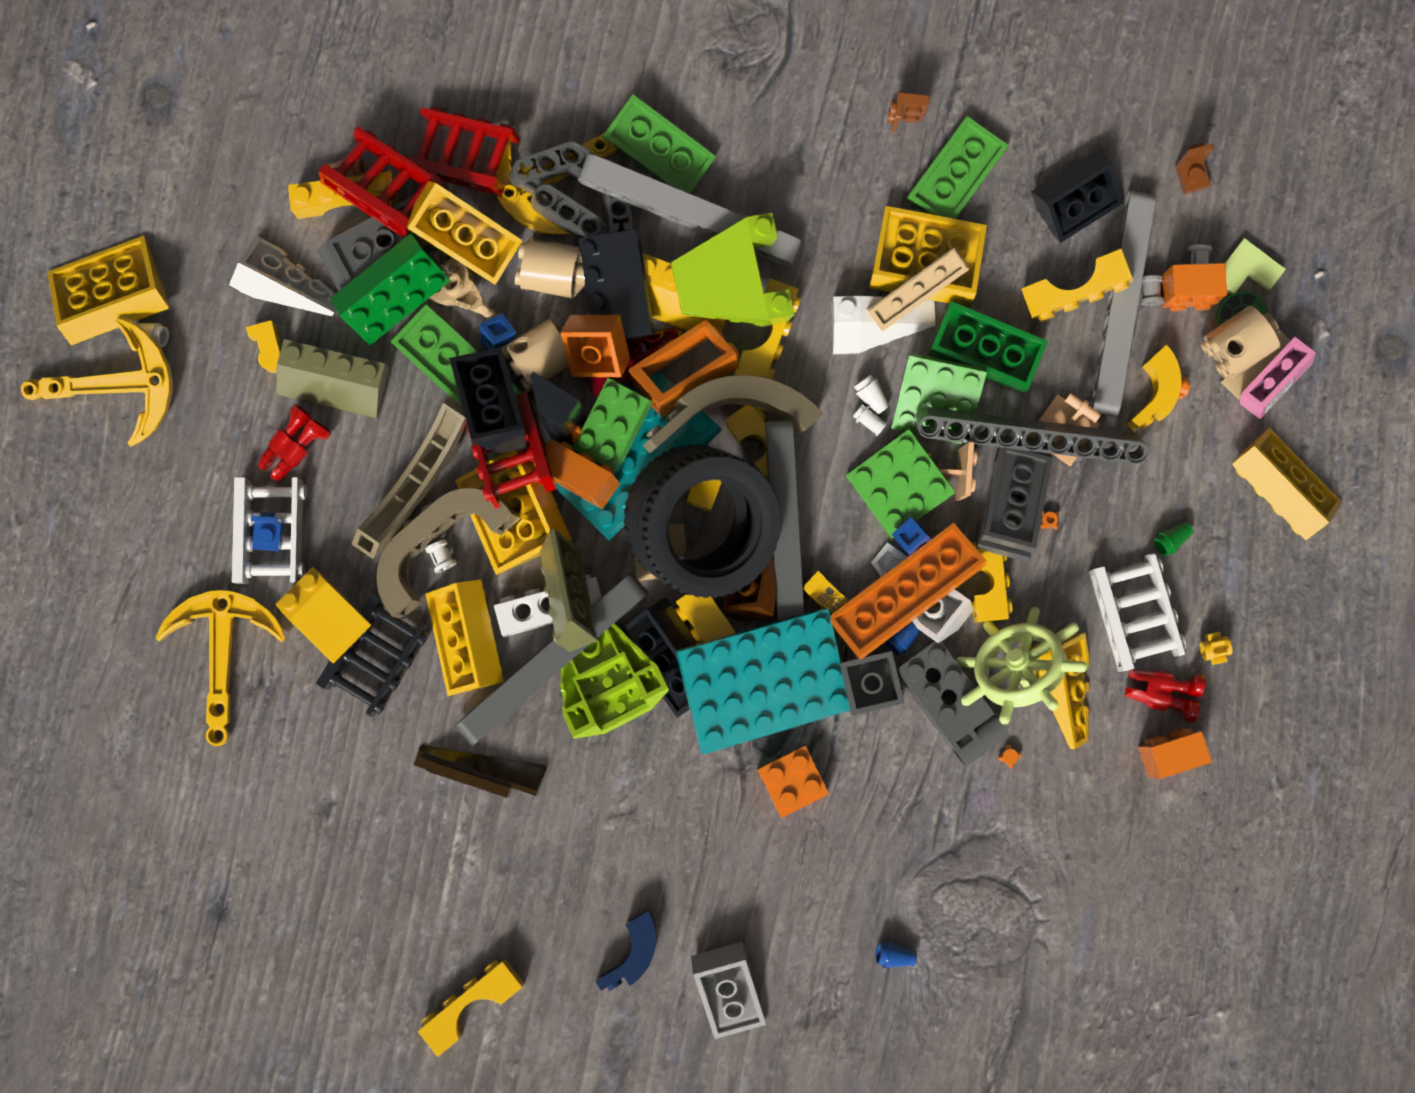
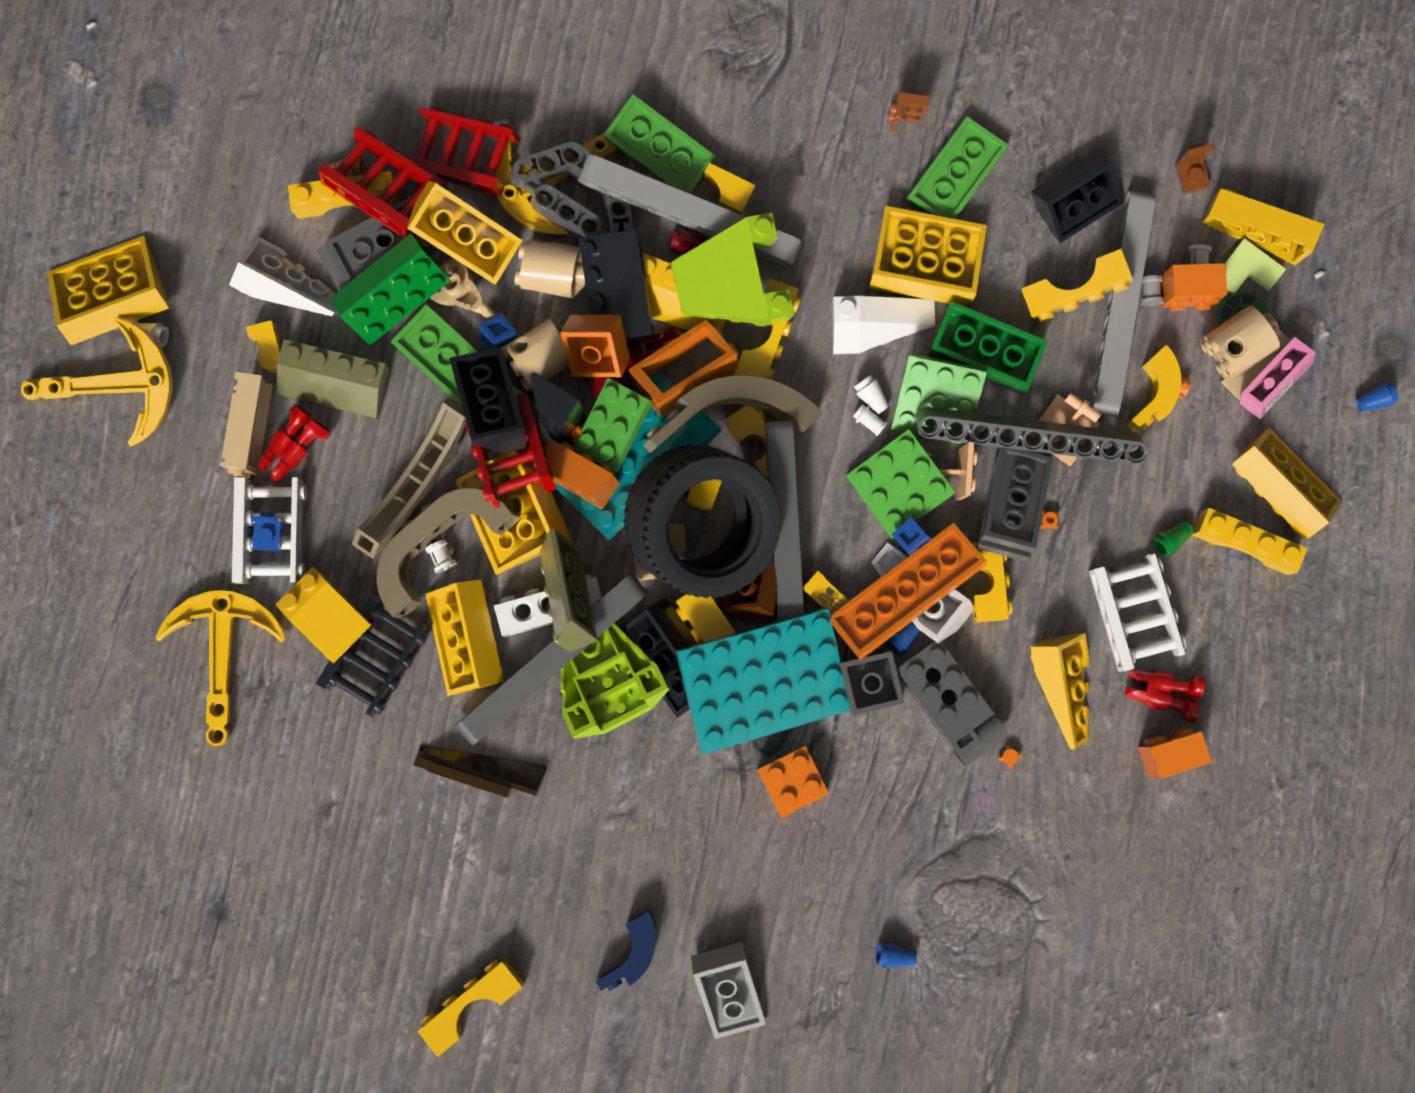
tan tile [867,247,969,332] -> none
yellowish green piece [955,607,1087,724] -> none
yellow gear [1199,632,1232,665] -> none
none -> tan door [220,372,274,479]
none -> dark red cone [669,228,708,253]
none -> yellow arch [705,163,755,215]
none -> yellow arch [1192,508,1308,575]
none -> yellow wedge [1202,188,1325,265]
none -> blue cone [1355,382,1399,413]

